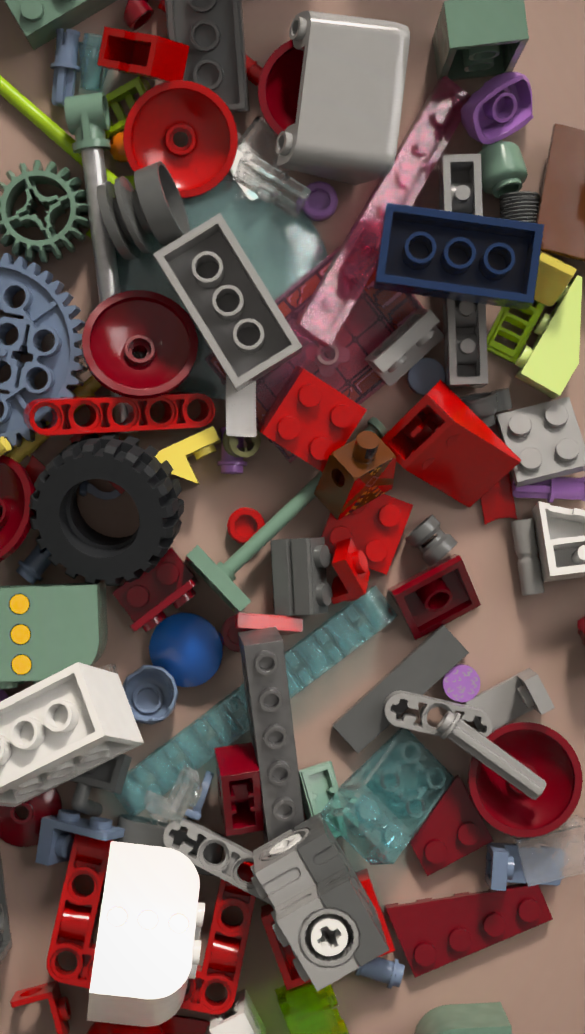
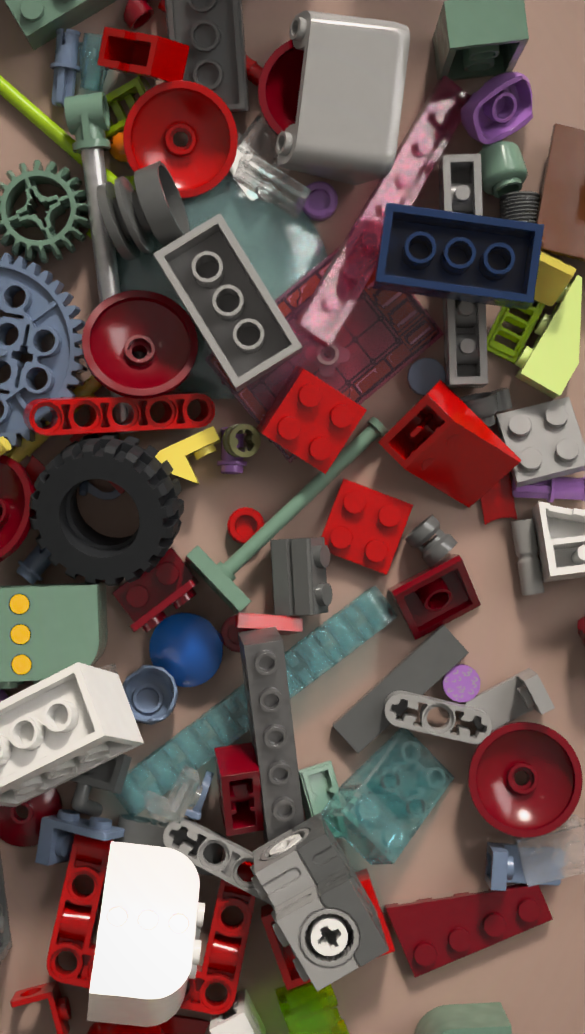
white sticker [226,375,257,437] -> none
reddish brown torso [314,431,396,520] -> none
red bracket [331,538,370,604] -> none
sand blue pin [355,957,405,989] -> none
light grey bracket [364,308,444,386] -> none
dark red wing [409,775,494,876] -> none
light grey axle [436,711,547,800] -> none

